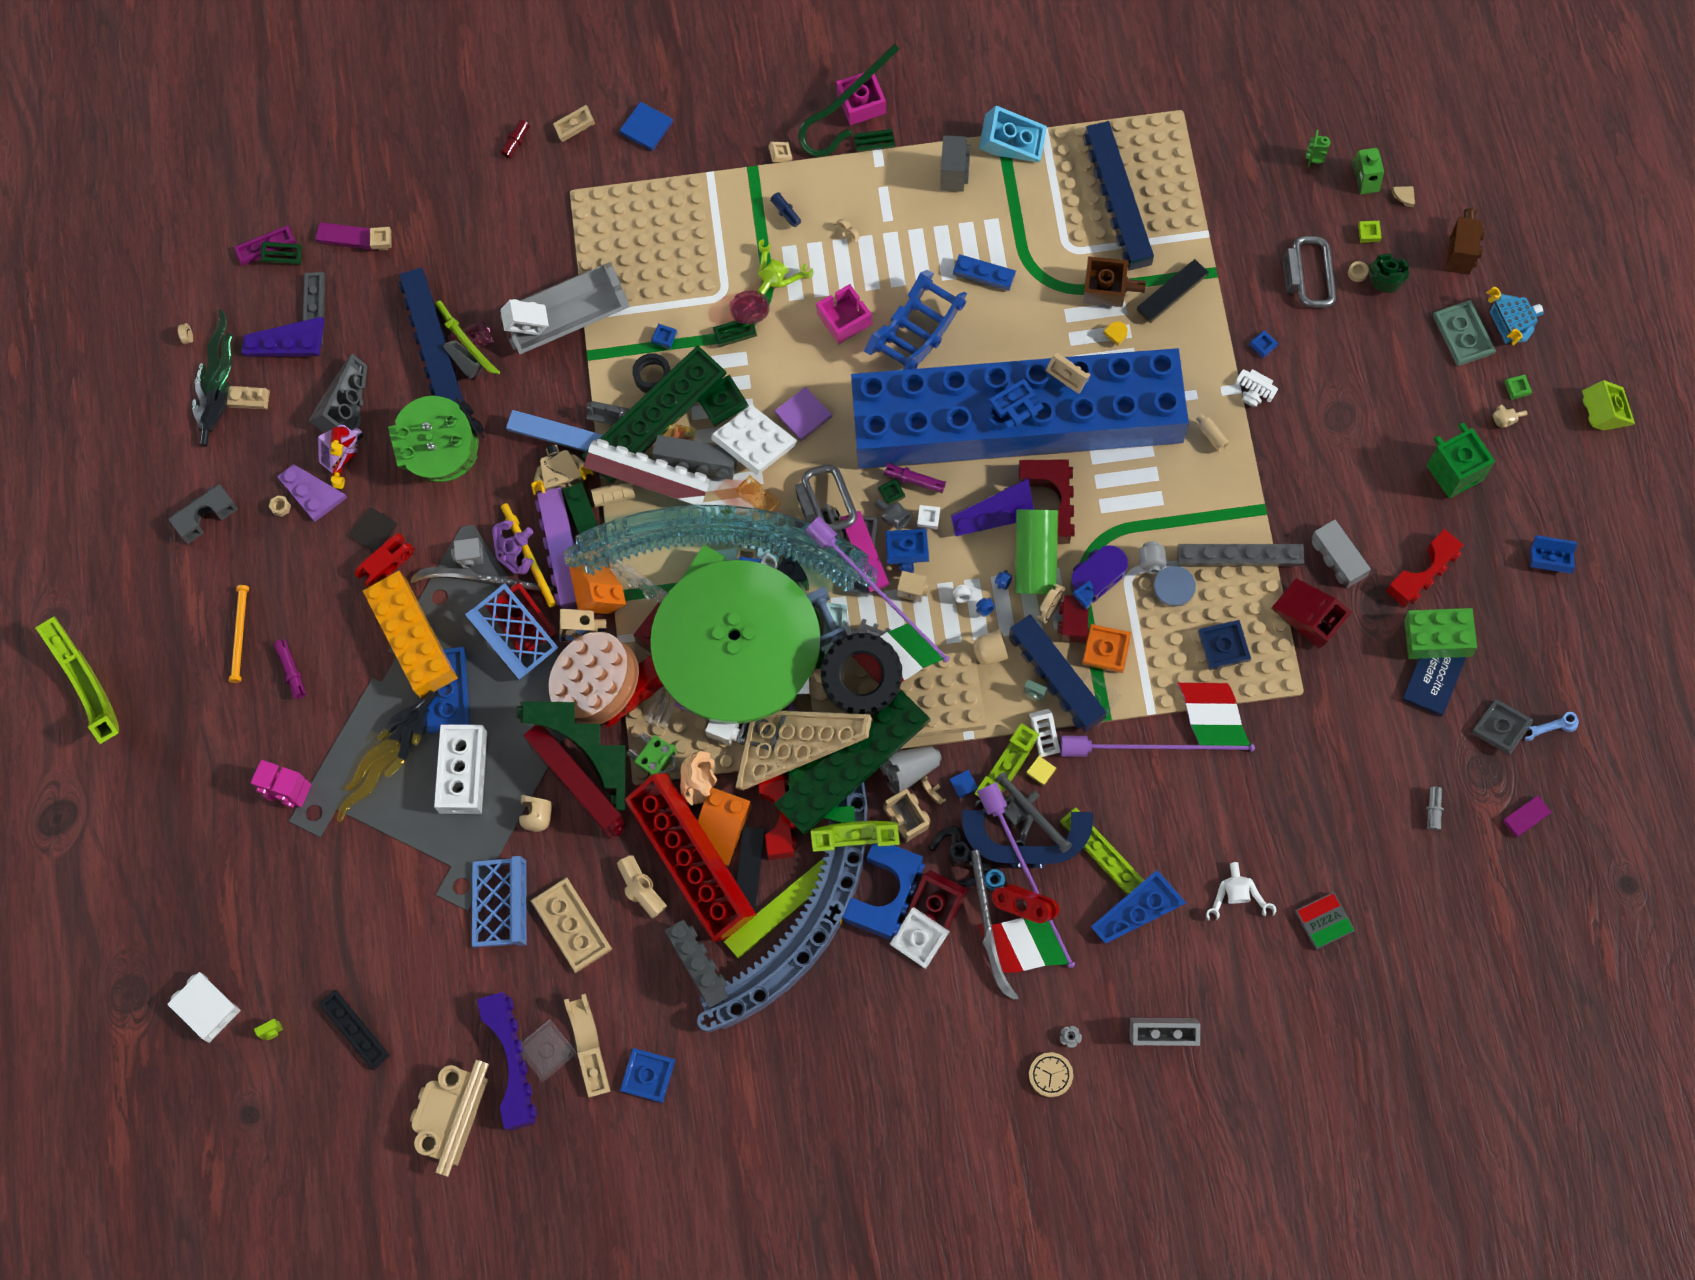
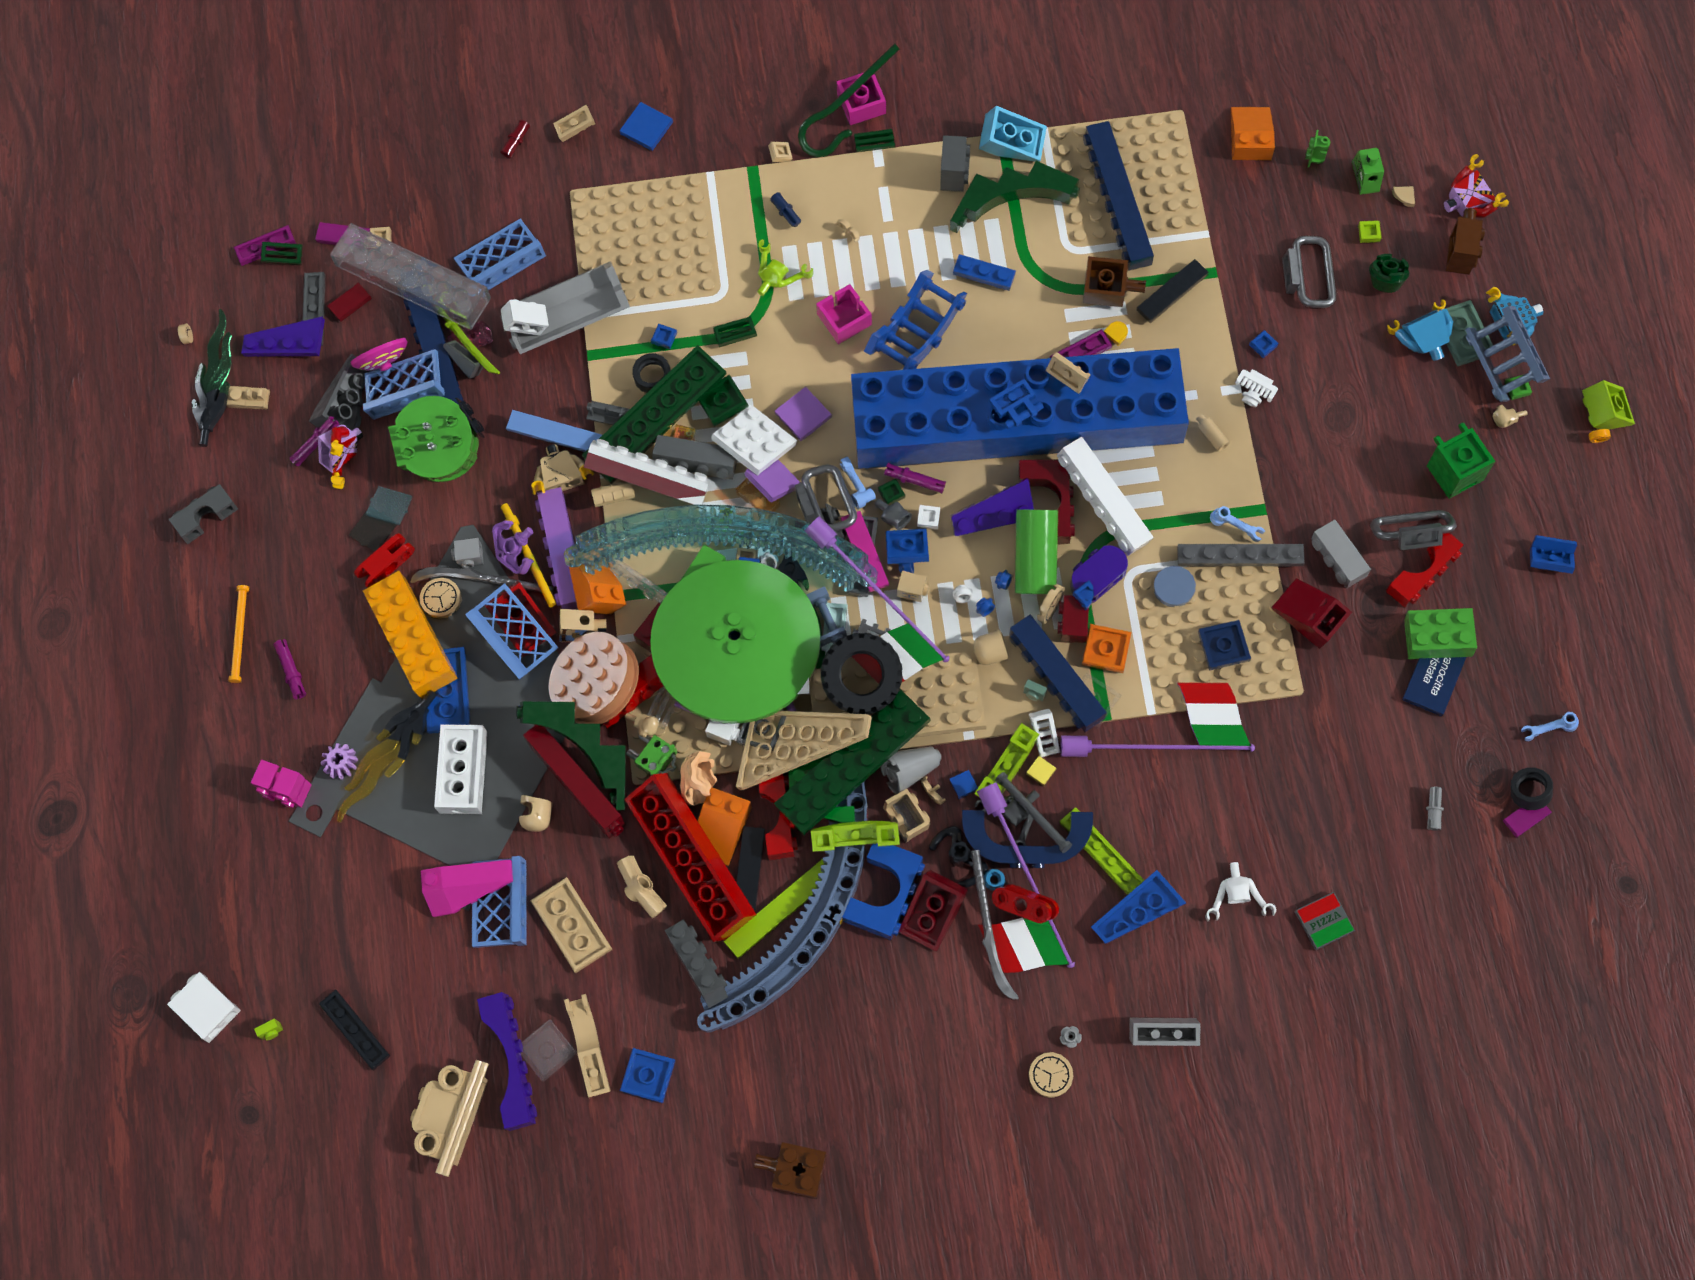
lime arch [35,616,119,744] -> none
tan tile [269,495,291,517] -> none
medium lavender wing [277,464,347,522] -> none
dark green slope [563,482,605,551] -> none
clear pink tile [730,290,770,324] -> none
white tile [890,907,950,969] -> none
light grey head [1138,541,1167,574] -> none
tan tile [1348,261,1369,282] -> none
dark grey tile [1472,699,1533,755] -> none
none -> magenta pin [290,416,339,466]
none -> lavender gear [321,743,358,780]
none -> dark red tile [327,282,372,322]
none -> clear brick [330,223,491,330]
none -> dark pink dish [350,338,408,372]
none -> medium blue fence [363,349,445,420]
none -> clear light blue piece [366,486,412,525]
none -> tan tile [420,578,462,619]
none -> dark pink wedge [421,860,513,917]
none -> medium blue fence [454,218,546,296]
none -> tan piece [625,713,659,738]
none -> medium lavender tile [744,460,801,502]
none -> reddish brown brick [754,1142,827,1199]
none -> light blue brick [840,457,876,509]
none -> dark green arch [950,161,1080,233]
none -> magenta tile [1050,329,1112,358]
none -> white brick [1057,437,1154,556]
none -> light blue brick [1210,506,1265,542]
none -> orange slope [1231,107,1275,160]
none -> flat silver bar [1370,510,1457,550]
none -> dark azure torso [1387,300,1453,361]
none -> torso [1444,154,1509,218]
none -> sand blue fence [1465,306,1550,402]
none -> black tyre [1511,768,1553,810]
none -> light orange tile [1588,429,1611,443]

